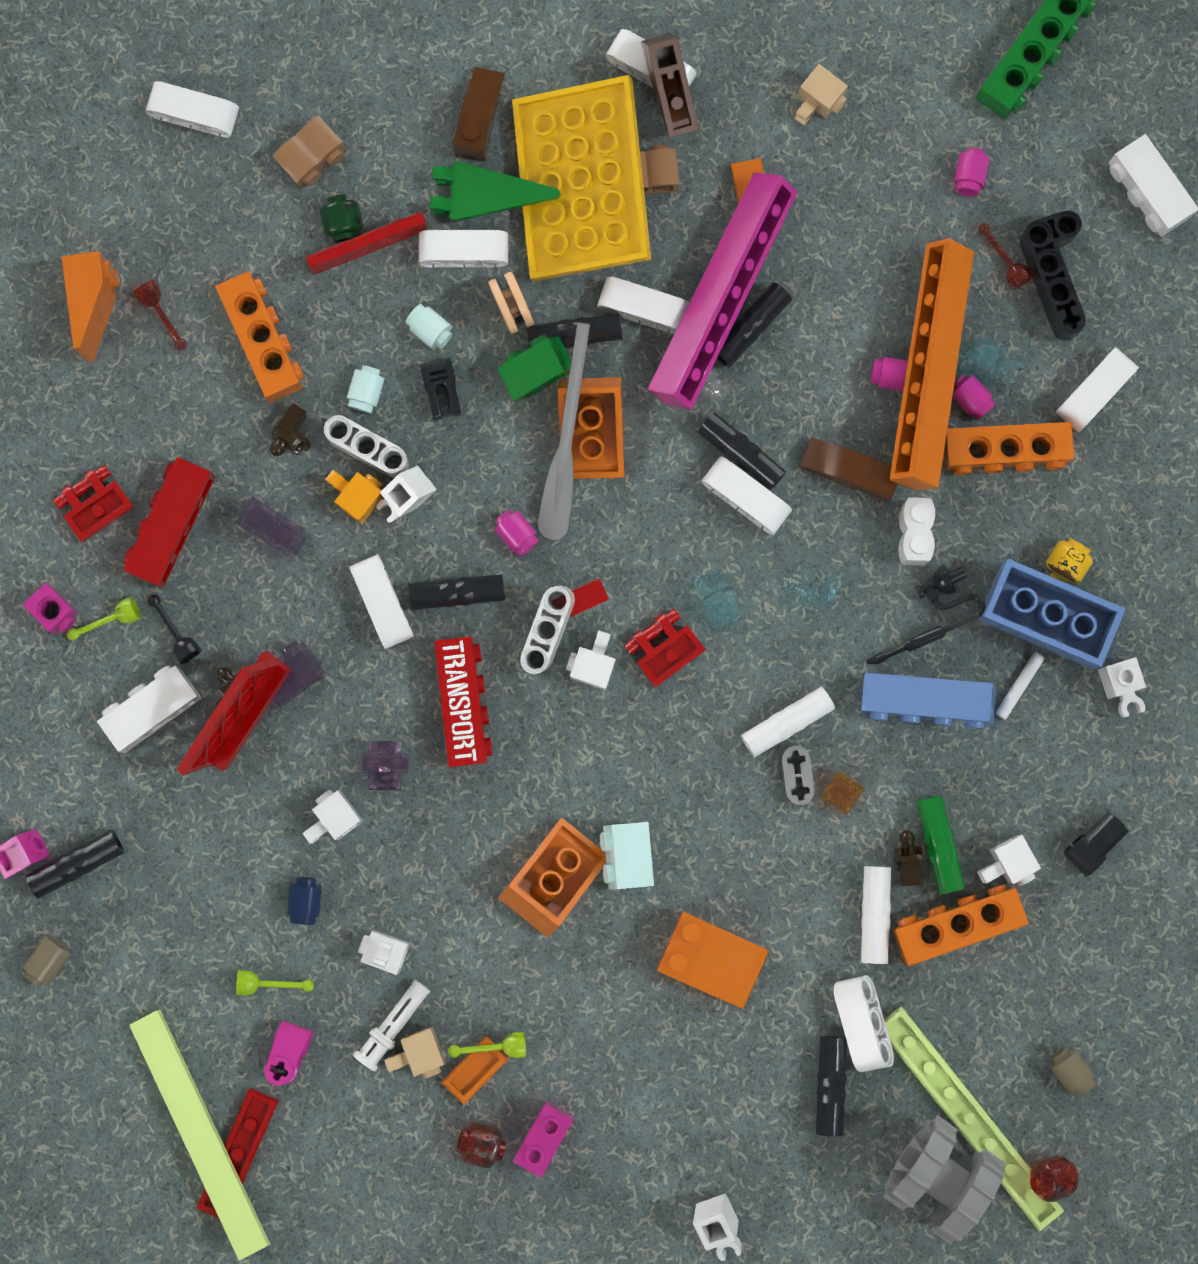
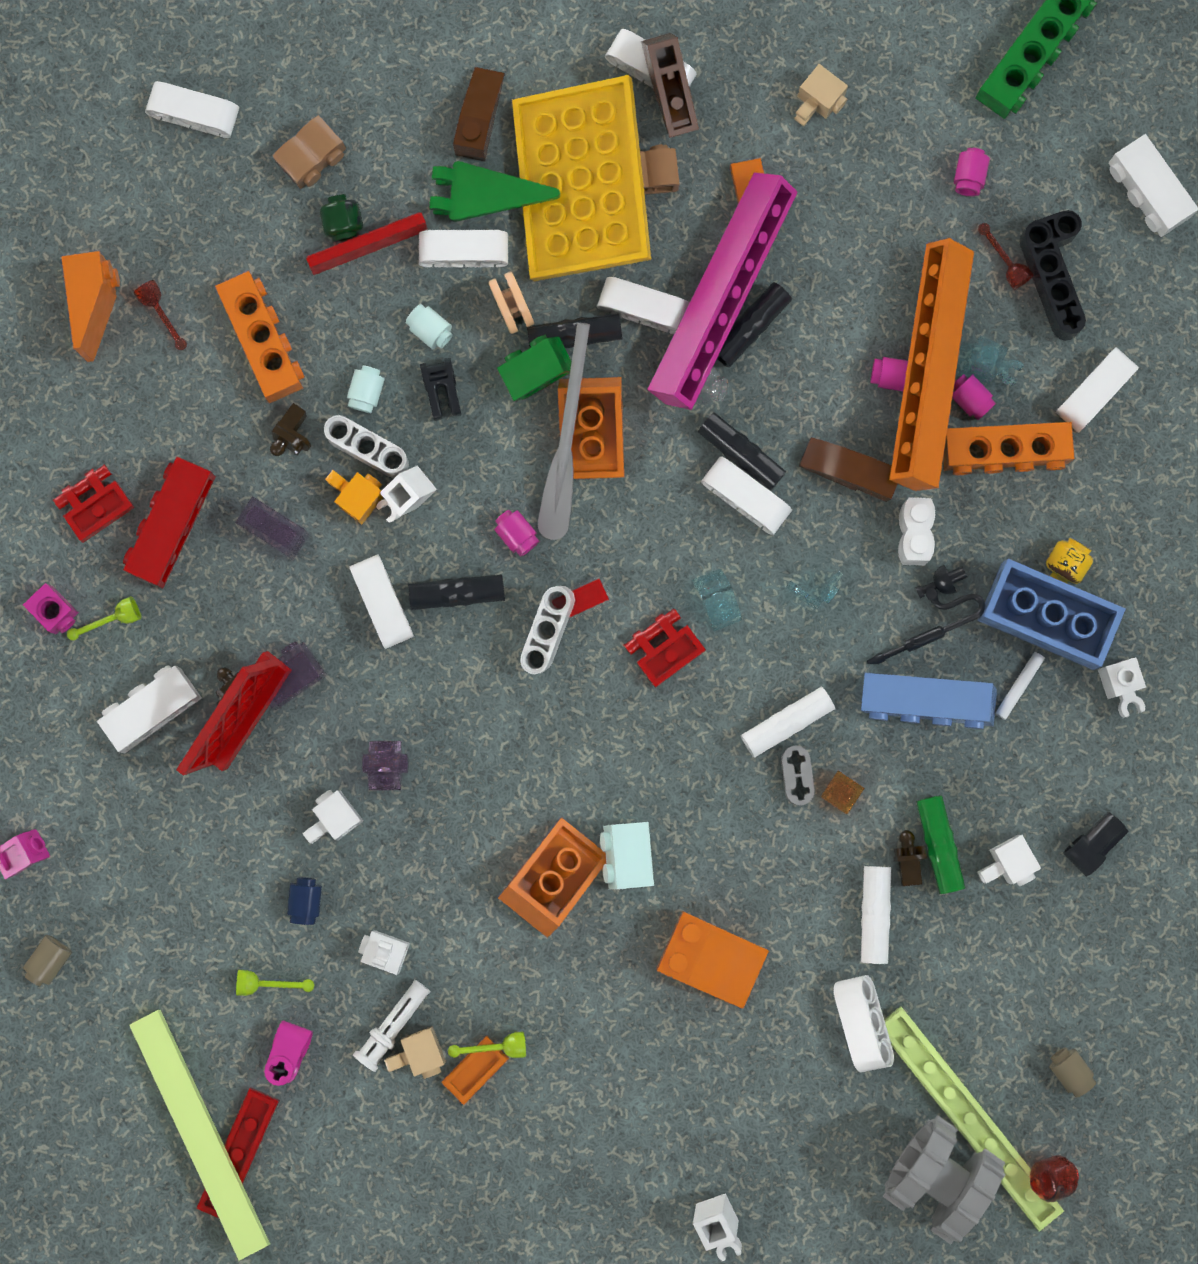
black axle [26,830,124,898] -> none
black hinge [148,595,202,664] -> none
red brick [434,636,493,768] -> none
clear red head [456,1122,506,1168] -> none
dark pink brick [513,1100,574,1178] -> none
white brick [566,631,616,691] -> none
black axle [816,1036,847,1137] -> none
orange brick [892,883,1029,967] -> none

